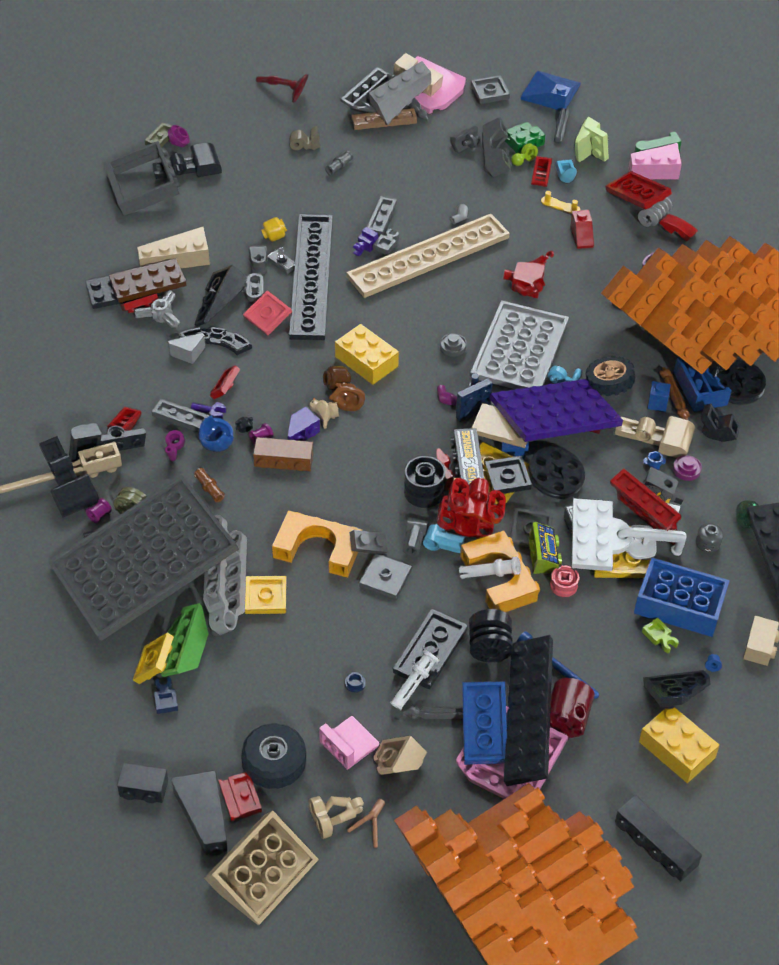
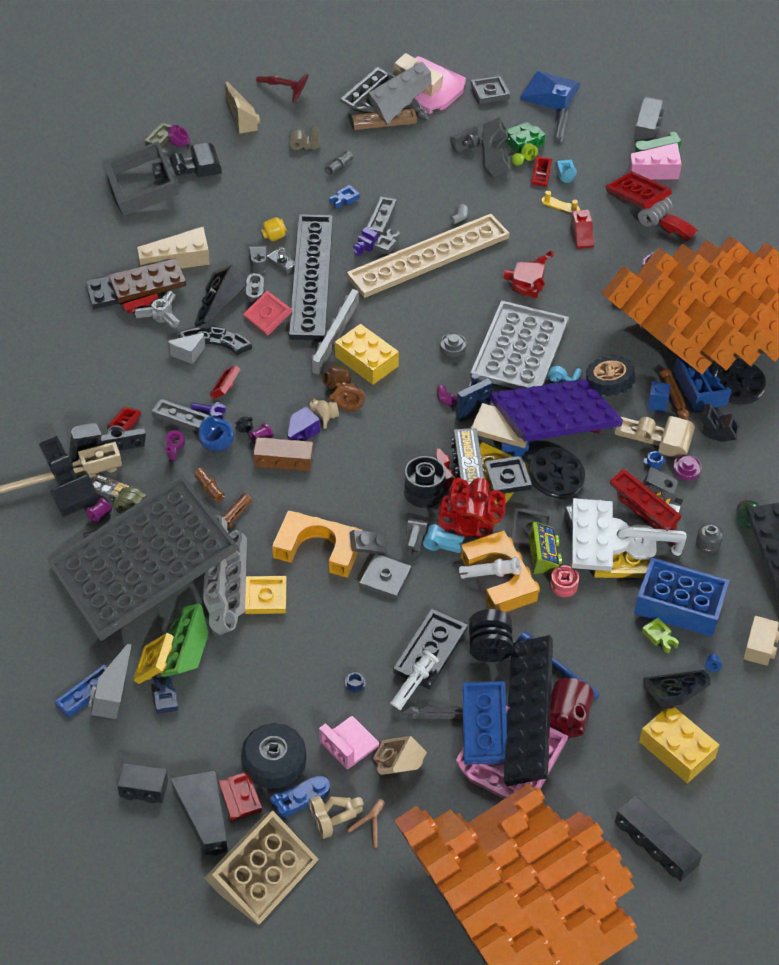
yellowish green piece [574,117,609,162] -> none
none -> blue tile [54,665,107,718]
none -> light grey slope [88,644,131,719]
none -> tile [92,473,132,501]
none -> dark orange pin [221,493,252,530]
none -> tan wedge [225,82,260,134]
none -> plate [270,776,330,819]
none -> light grey plate [310,289,359,374]
none -> blue plate [329,185,360,209]
none -> brick [634,97,665,141]

